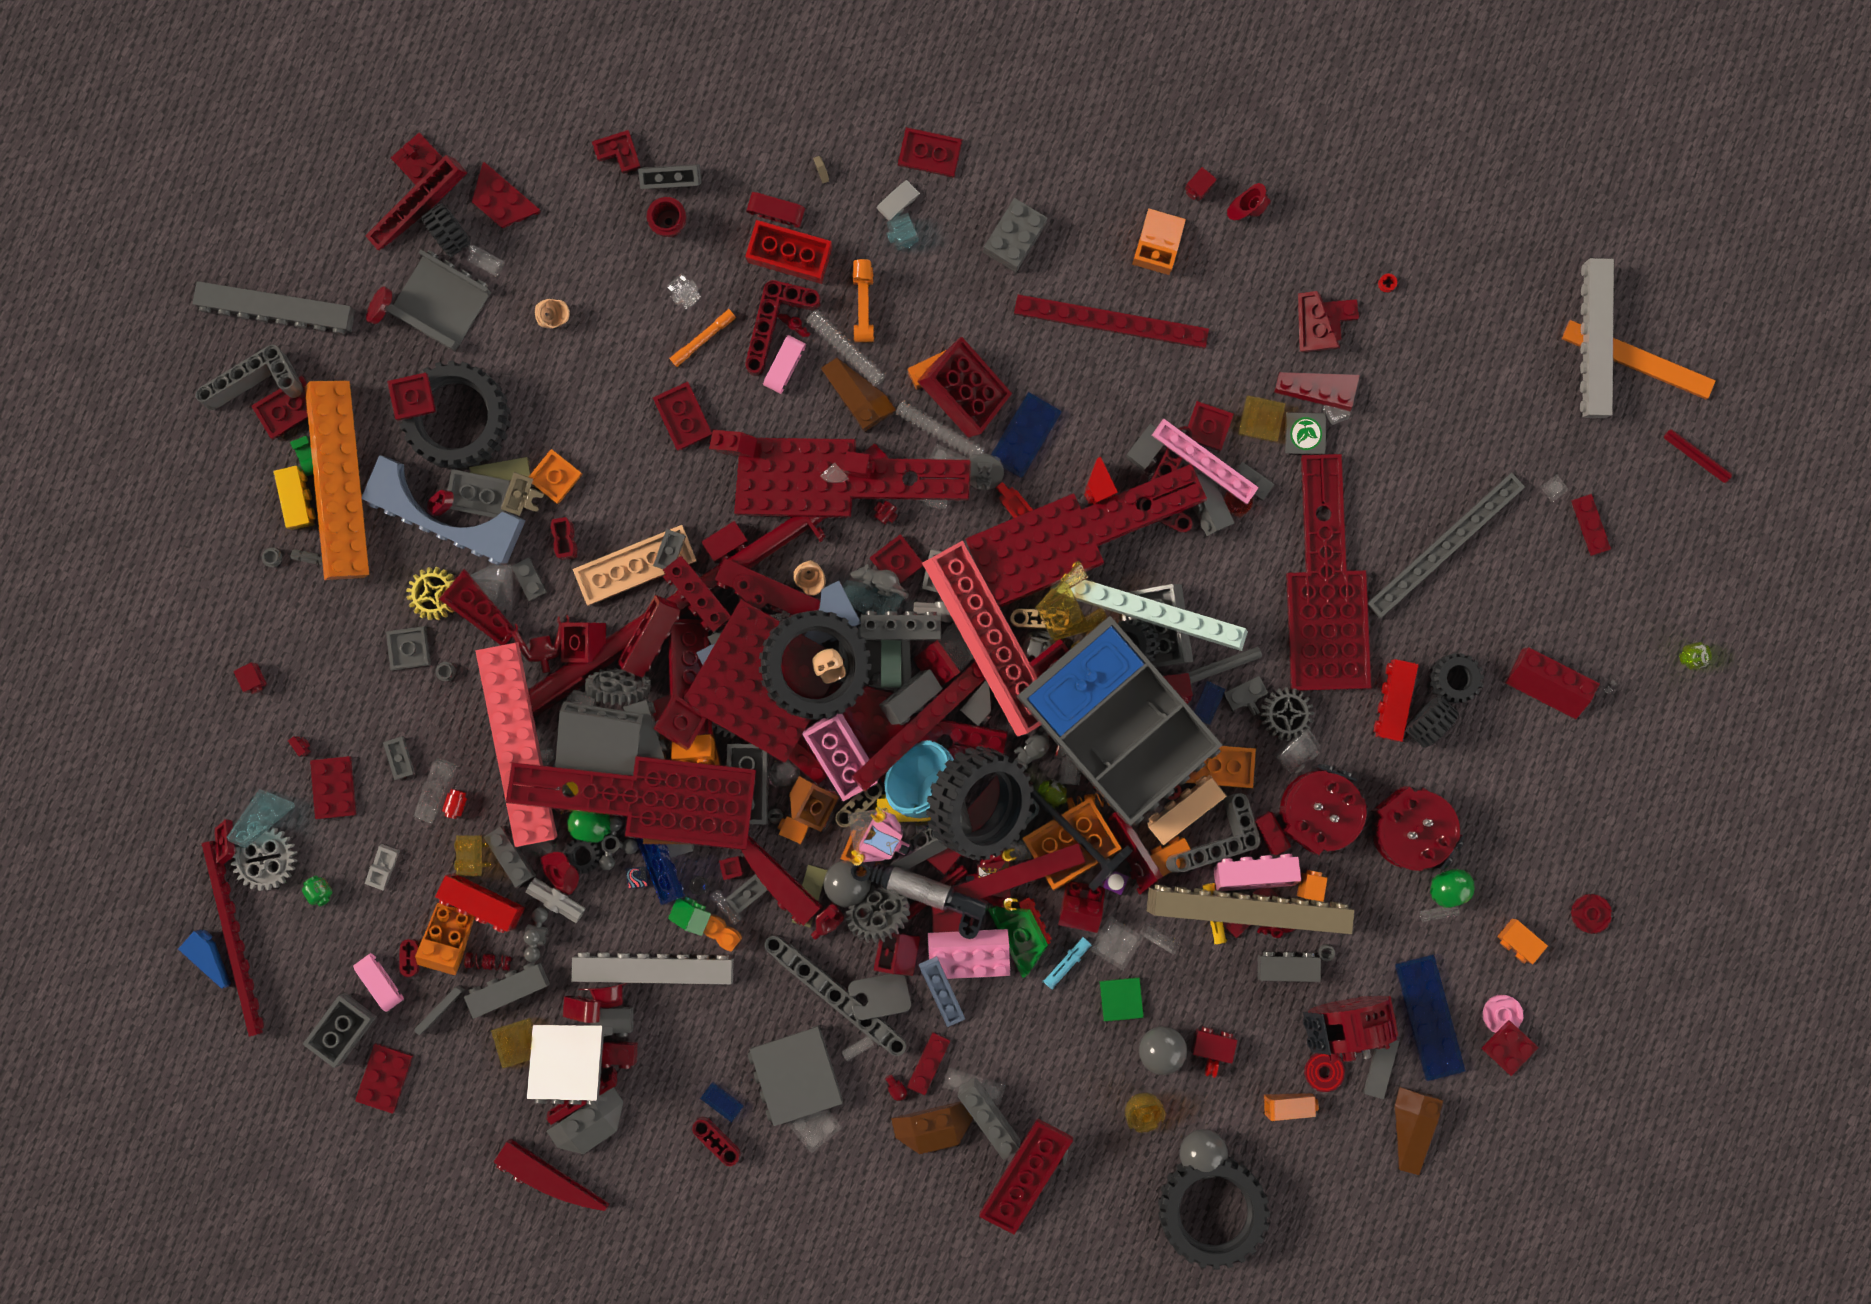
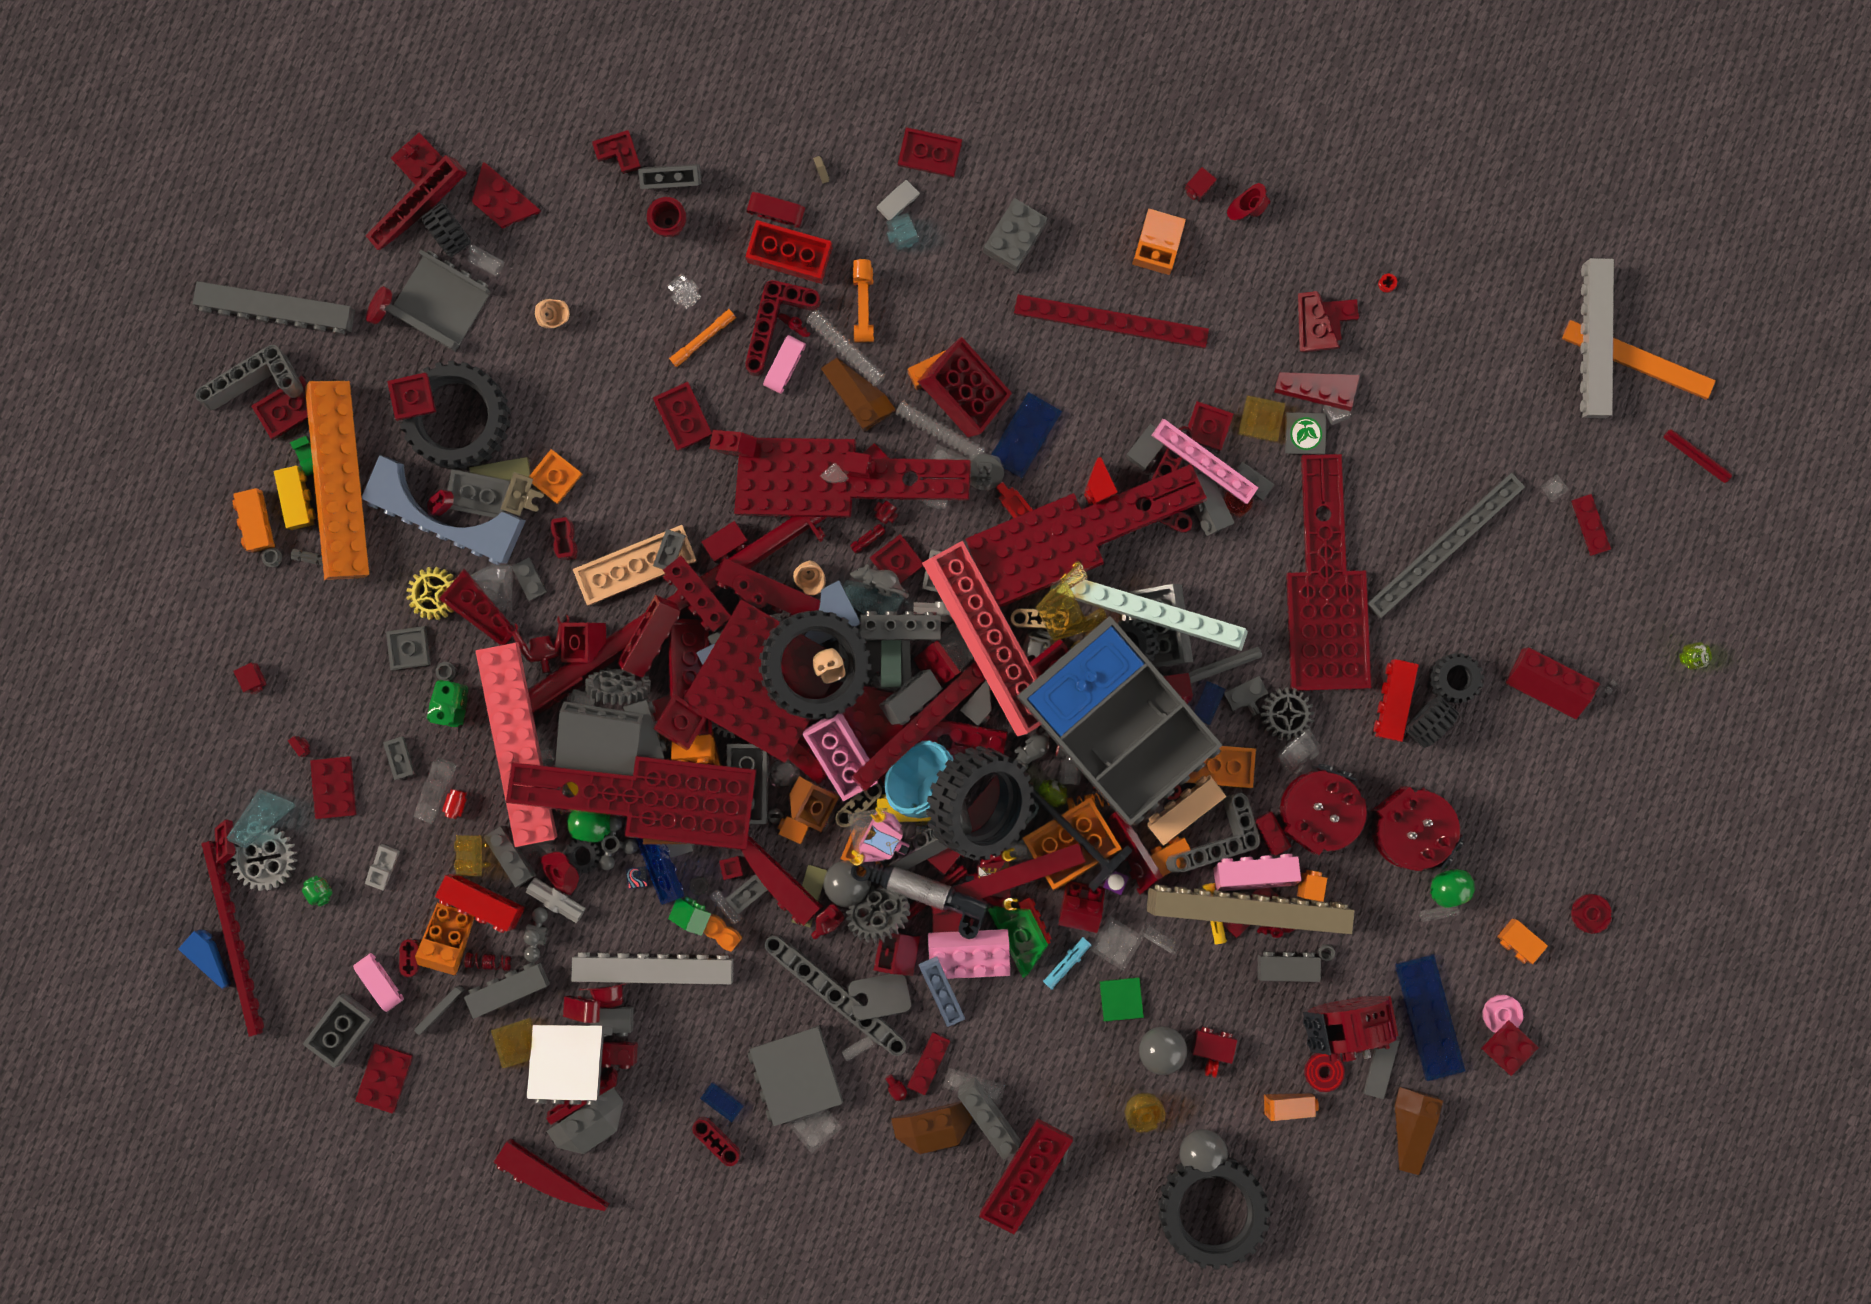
none -> orange brick [233,488,275,553]
none -> green piece [427,680,468,727]
none -> dark red axle [850,524,885,553]

